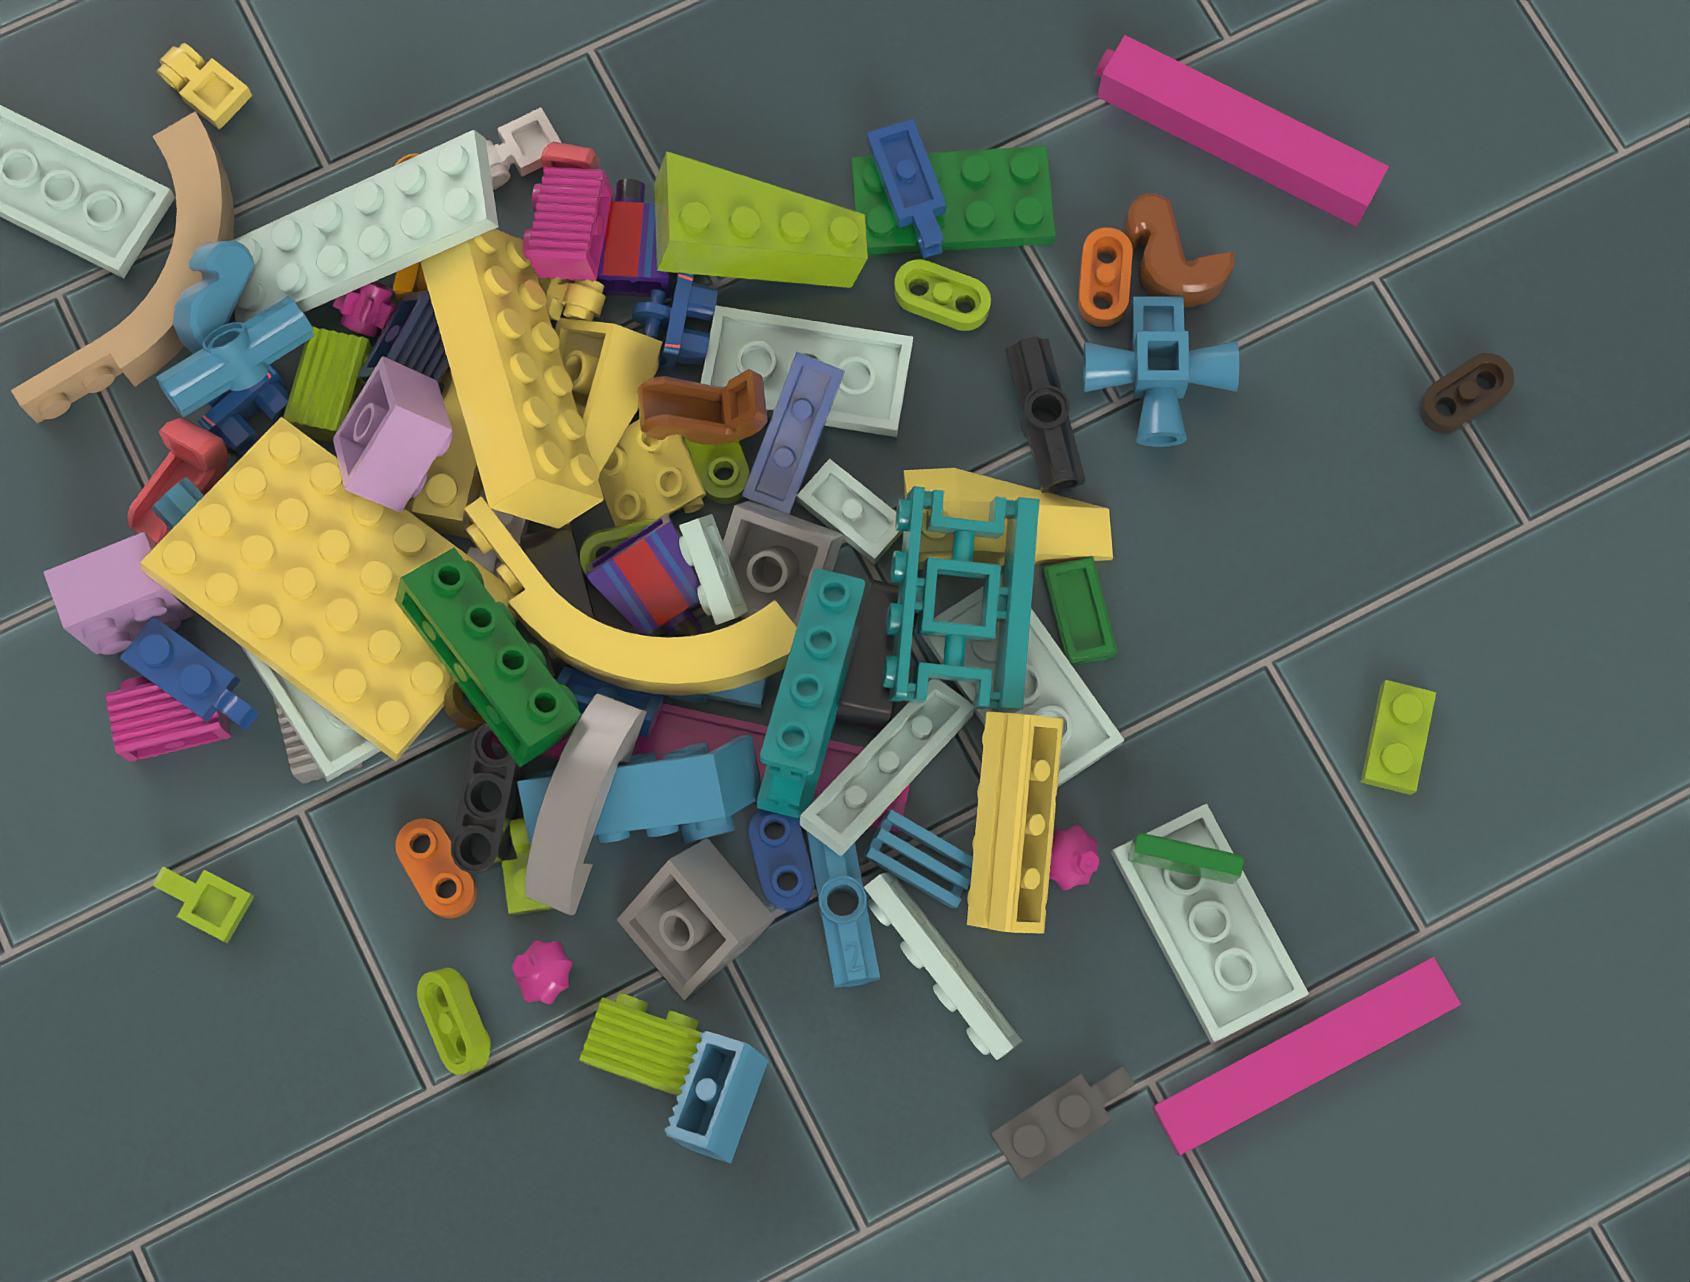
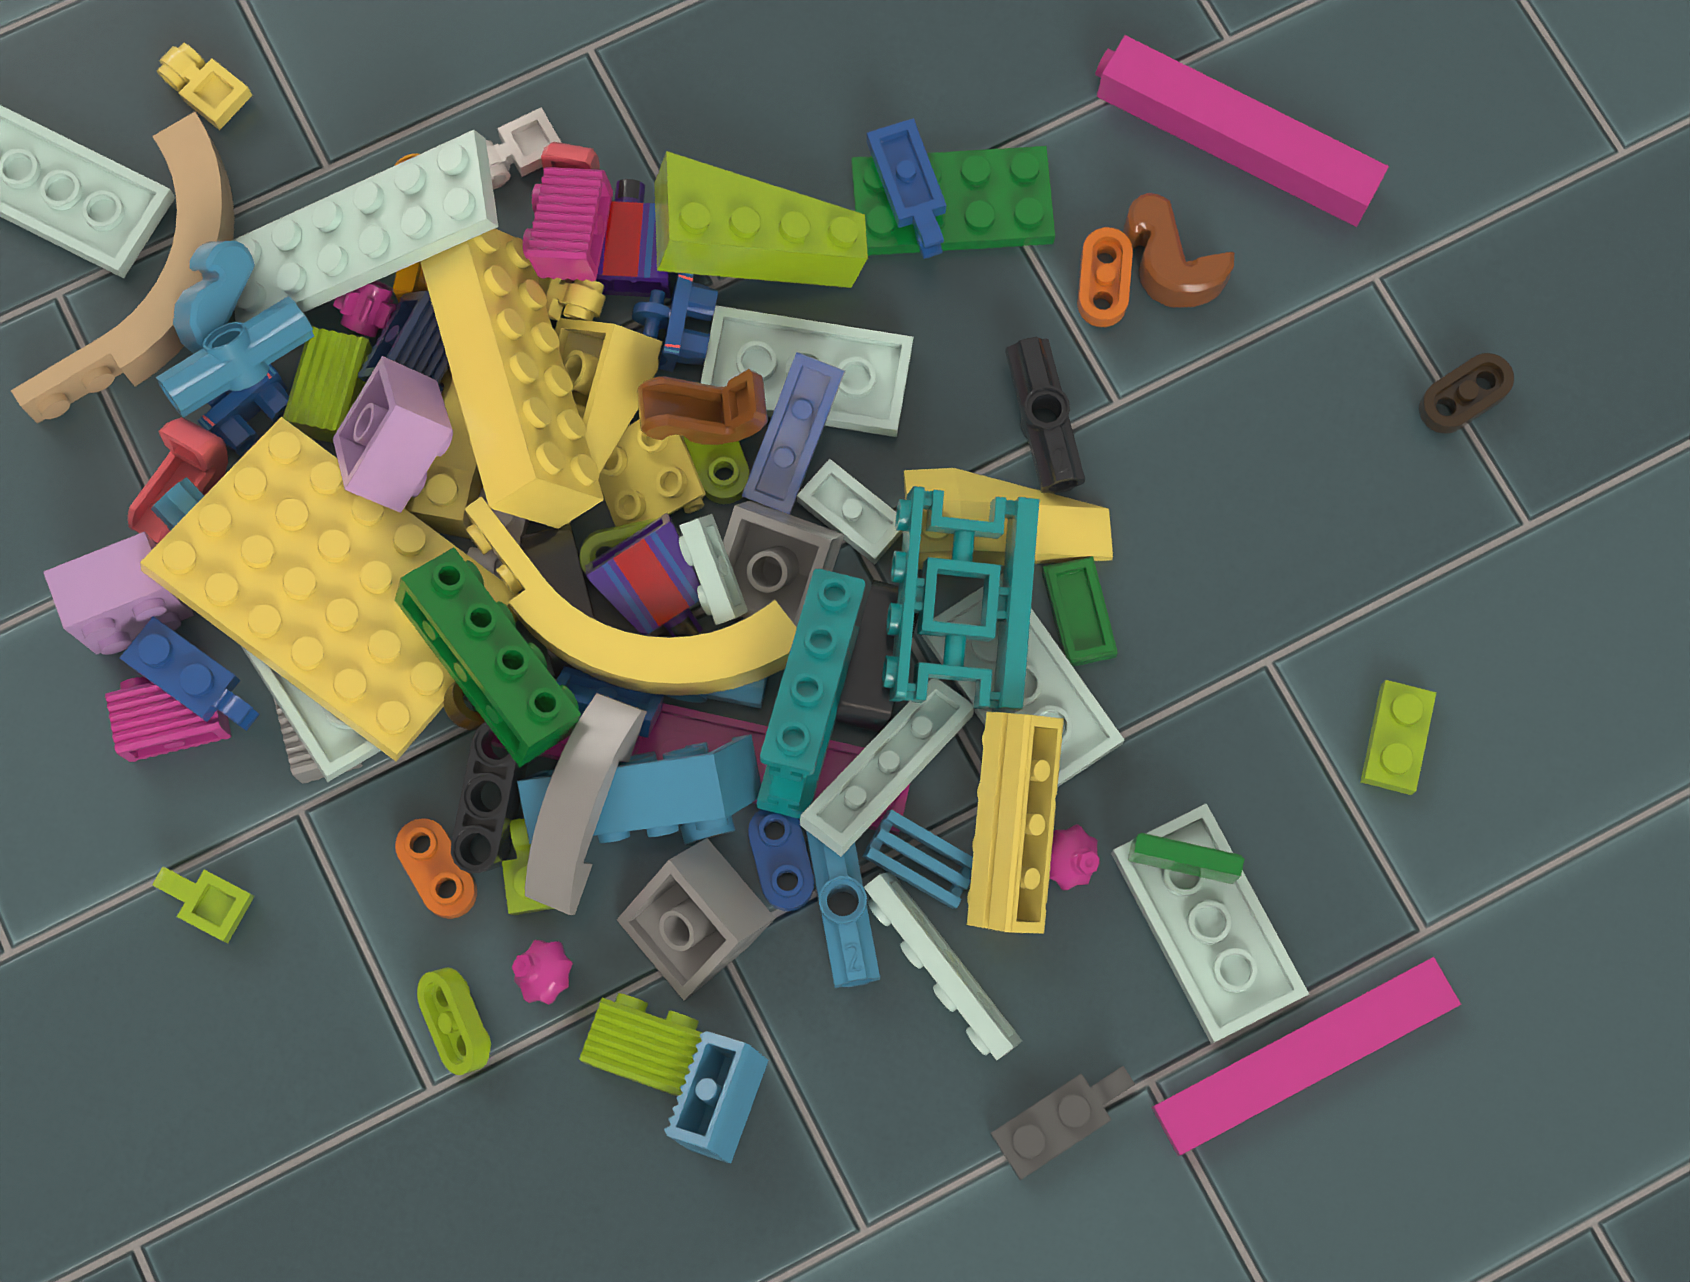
lime plate [894,259,991,331] -> none
dark azure brick [1083,296,1239,447] -> none

